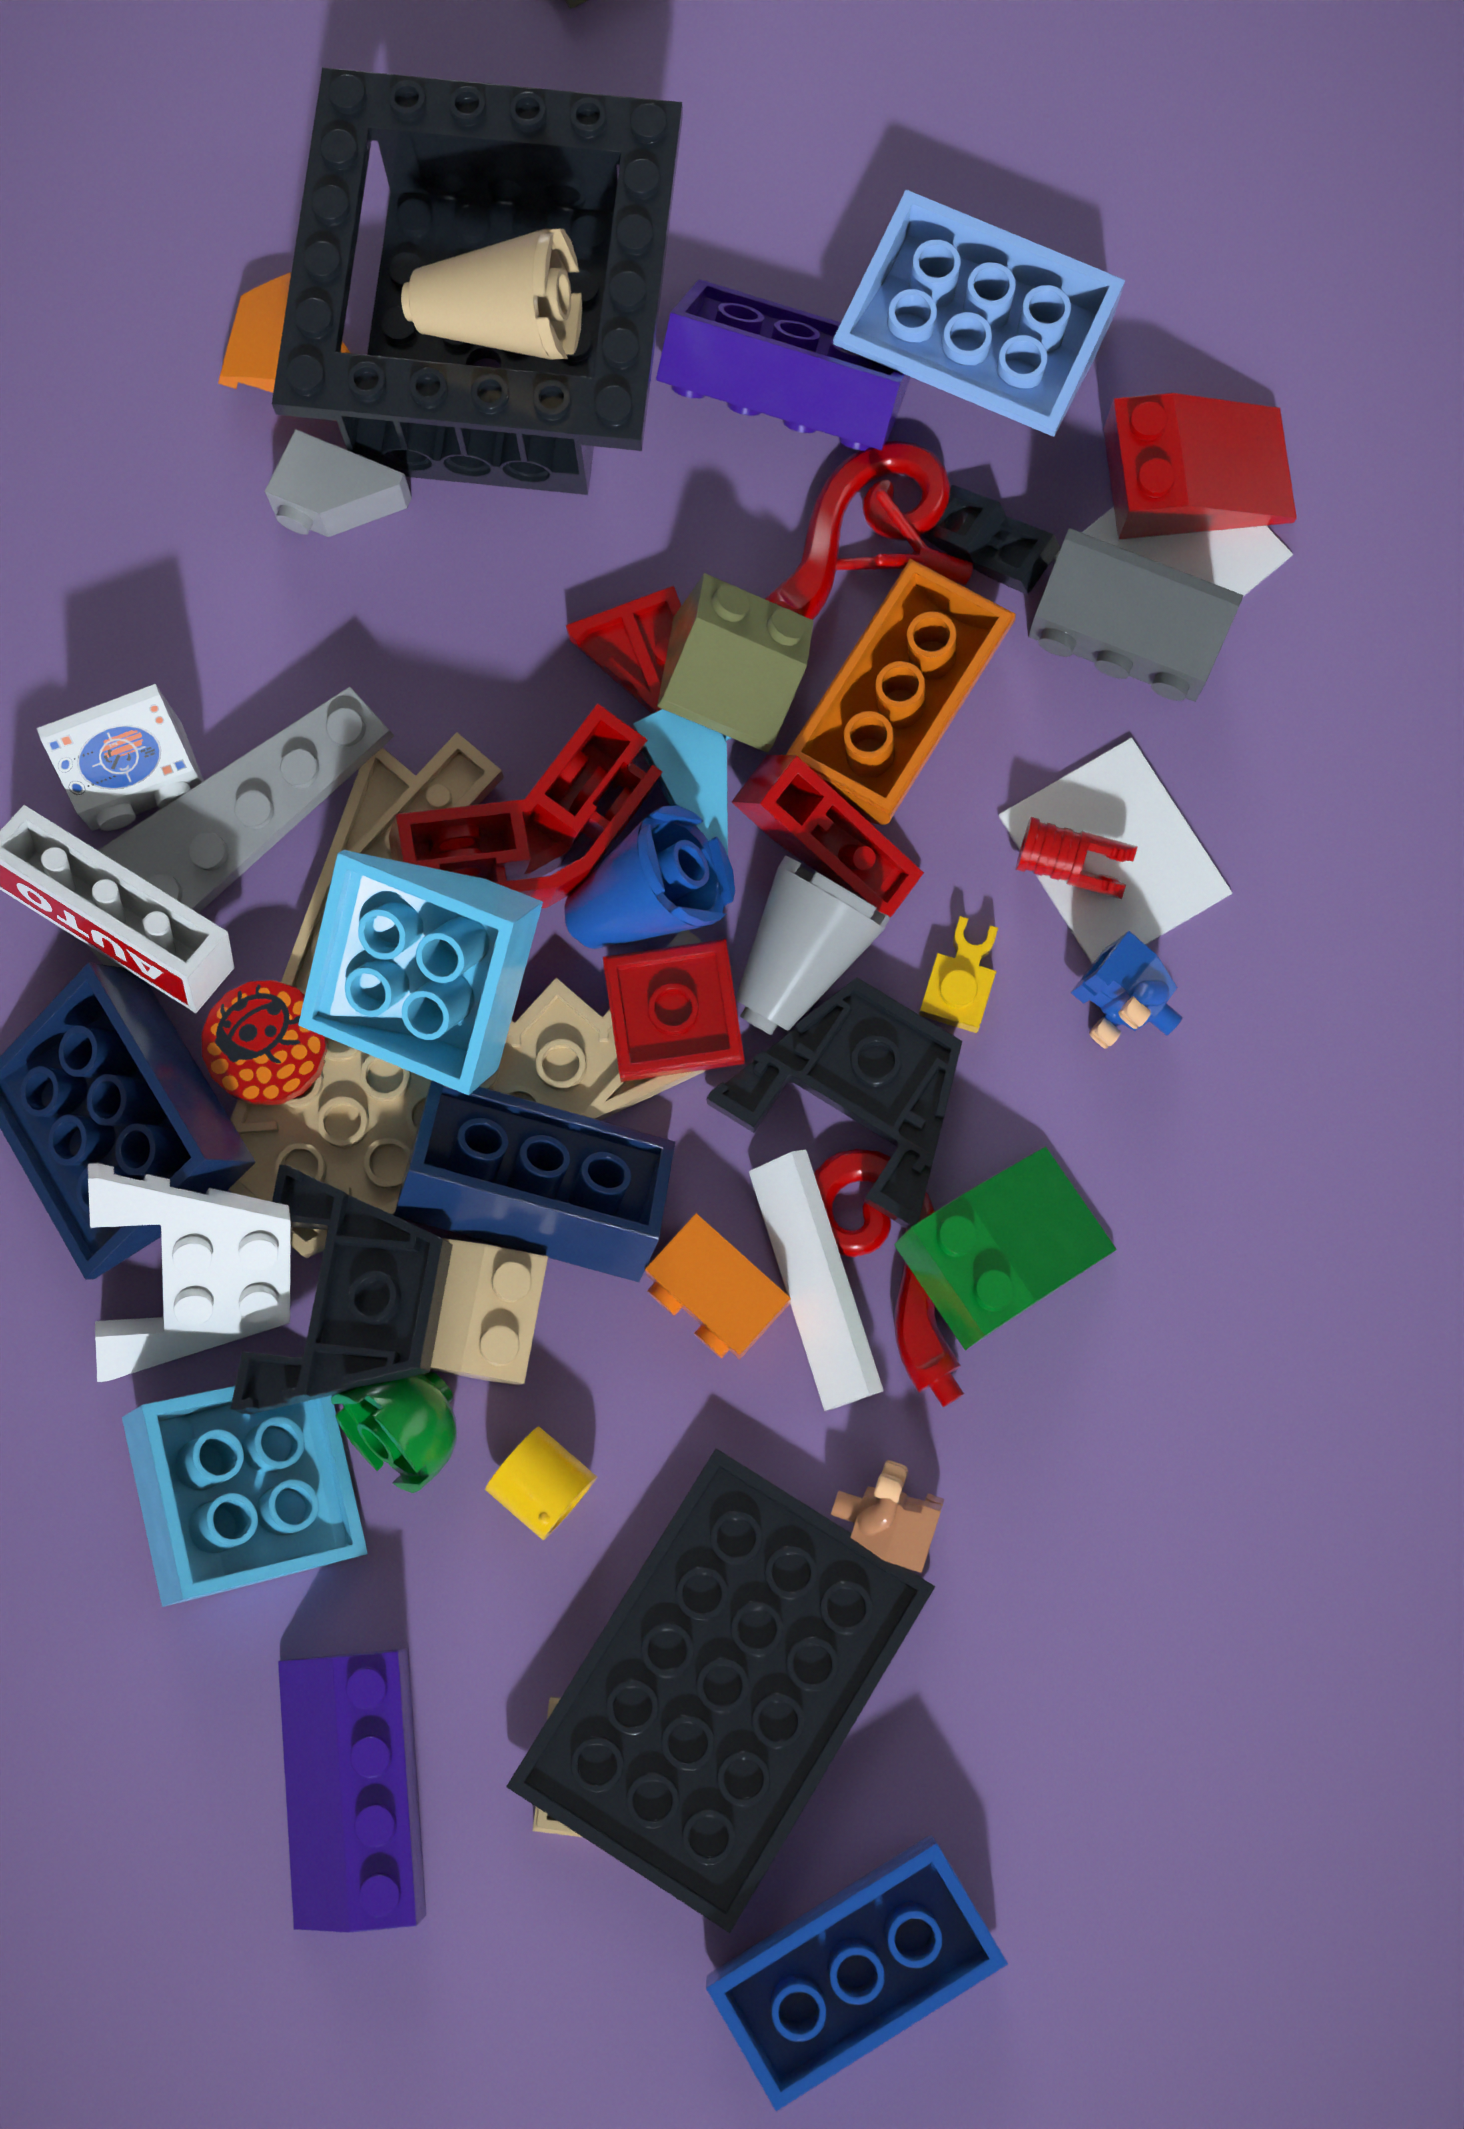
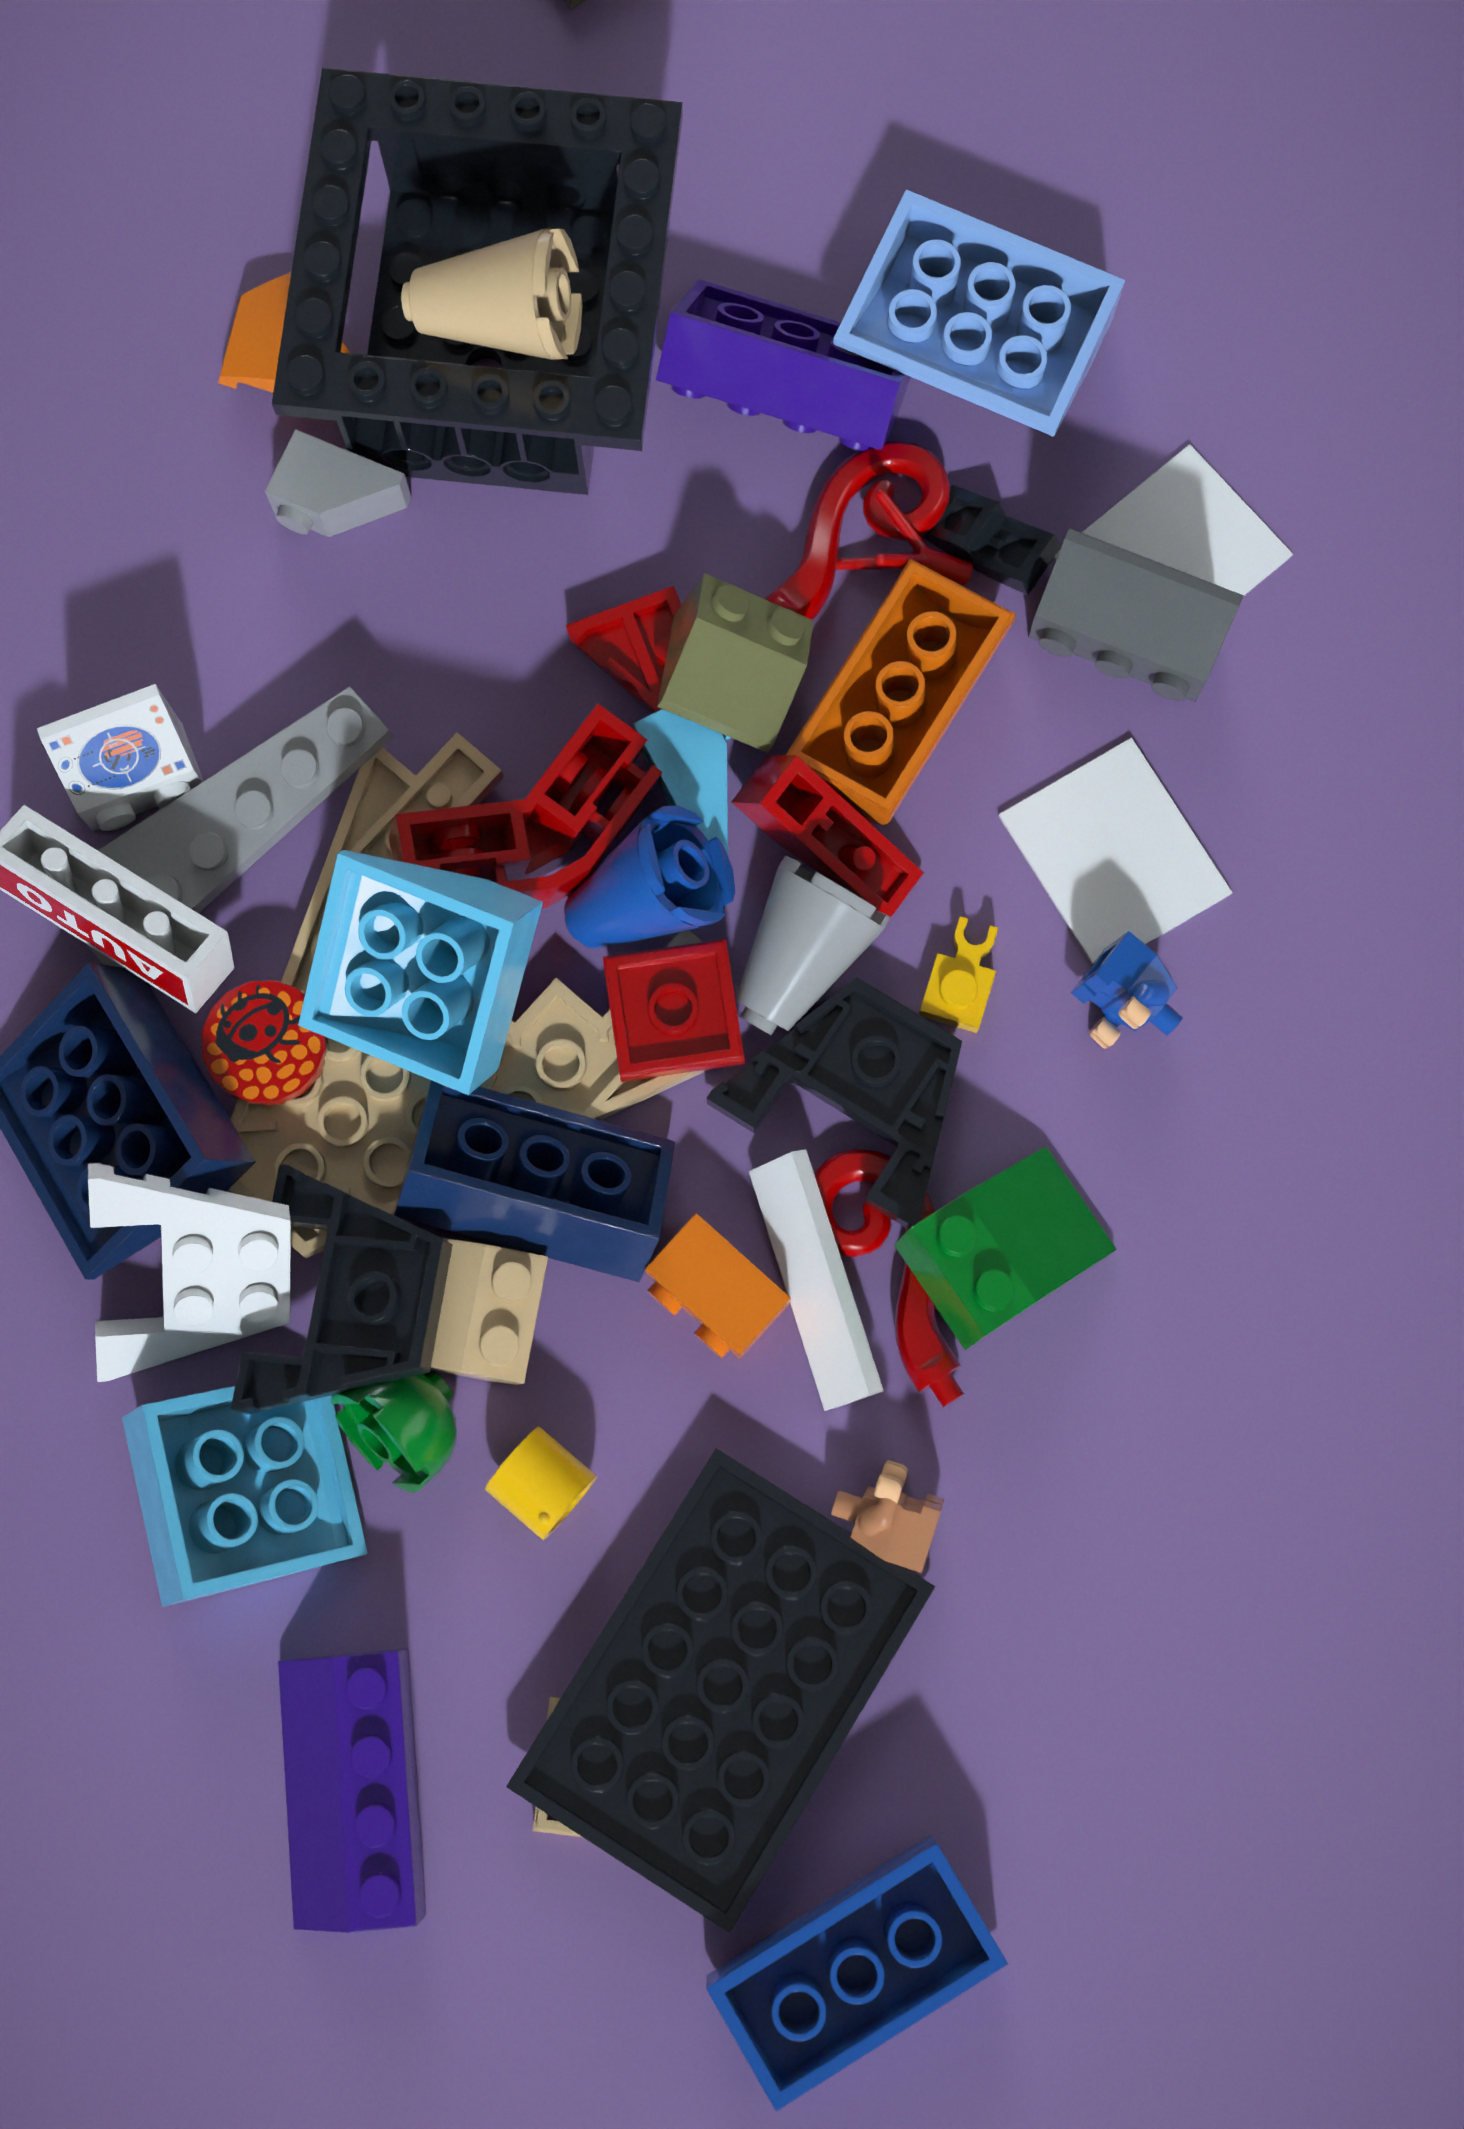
red hinge [1016,817,1138,899] -> none
red slope [1103,393,1297,540] -> none

